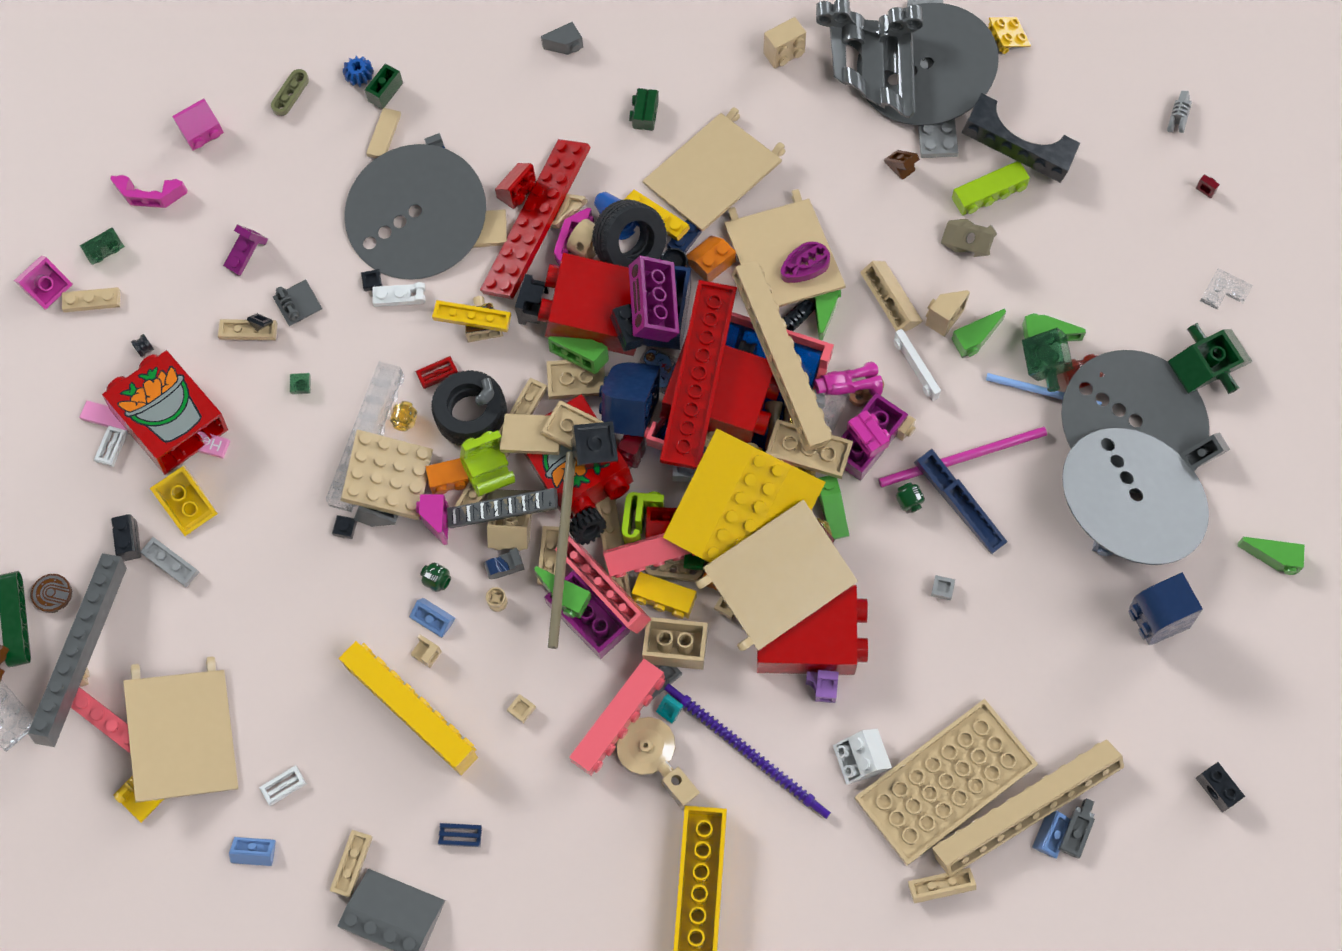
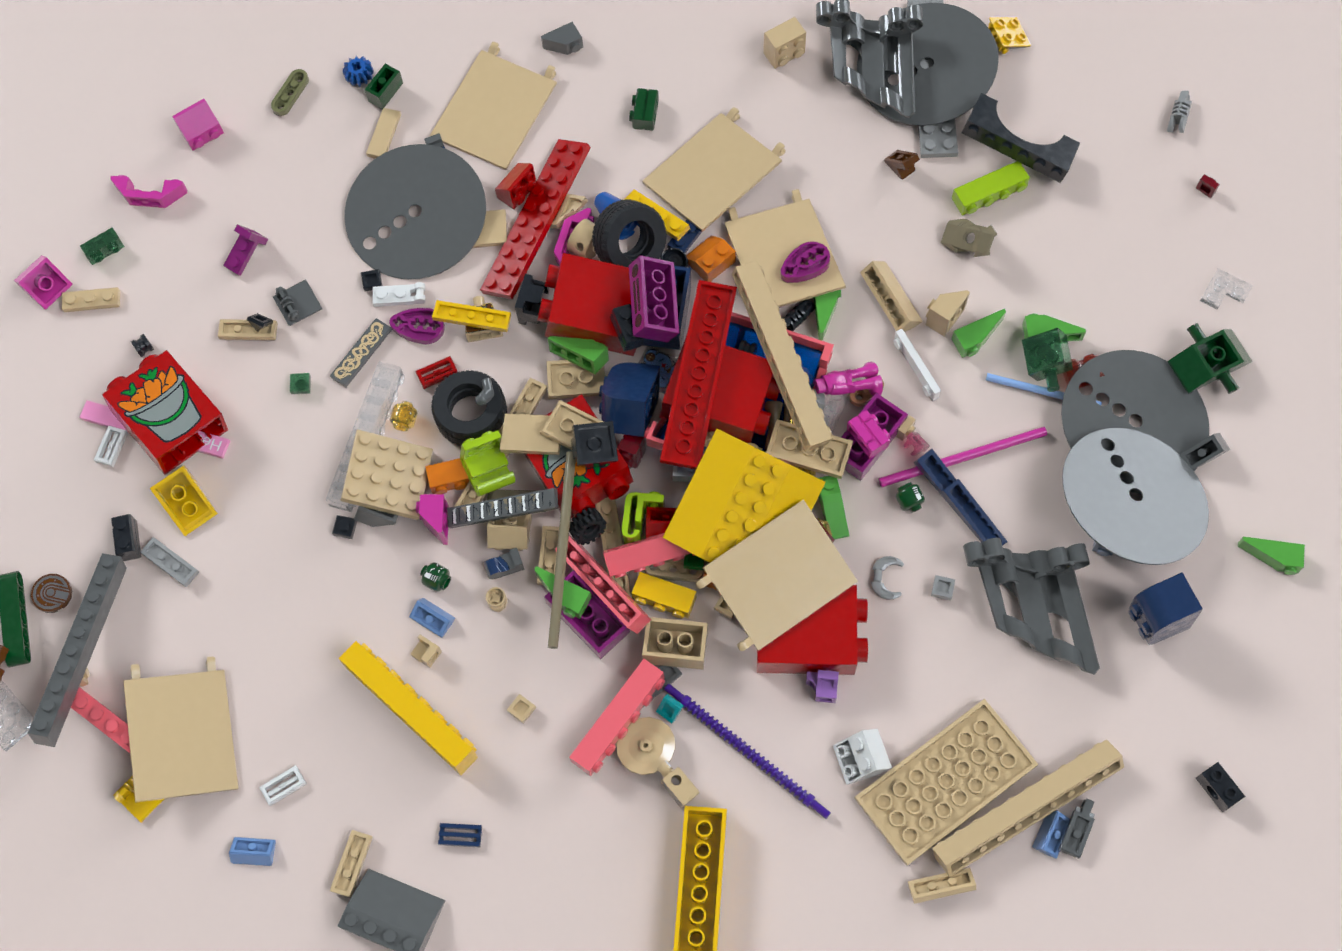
none -> dark grey tile [330,318,392,387]
none -> magenta piece [389,308,445,345]
none -> tan flag [430,42,557,170]
none -> light grey piece [871,556,904,600]
none -> clear pink tile [903,432,930,456]
none -> dark grey panel [963,538,1100,675]

